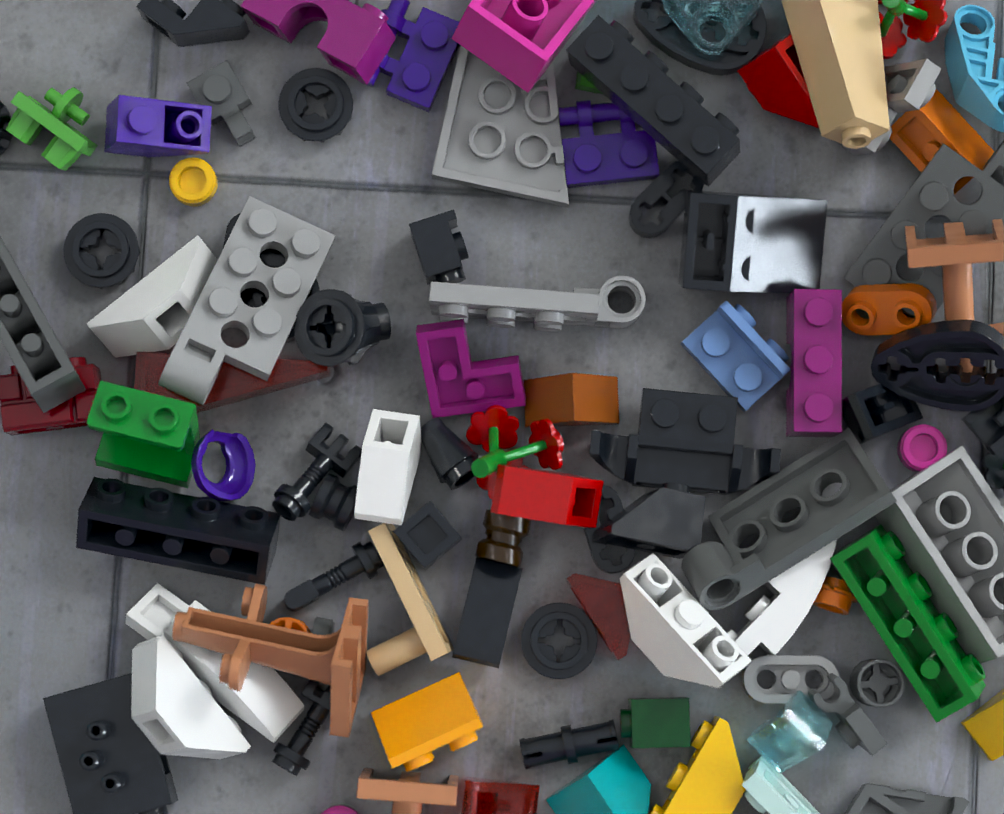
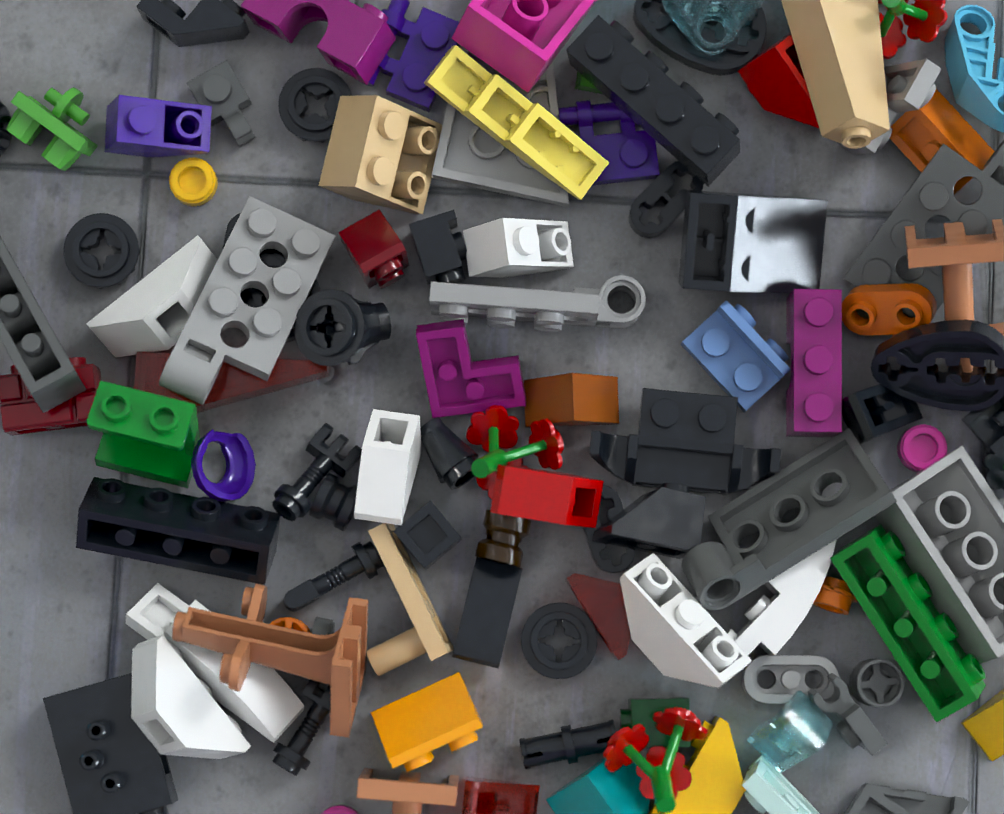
none -> tan slope [319,95,443,215]
none -> dark red slope [338,209,409,289]
none -> light yellow slope [424,45,609,200]
none -> white slope [463,218,574,278]
none -> red plant [603,707,708,813]

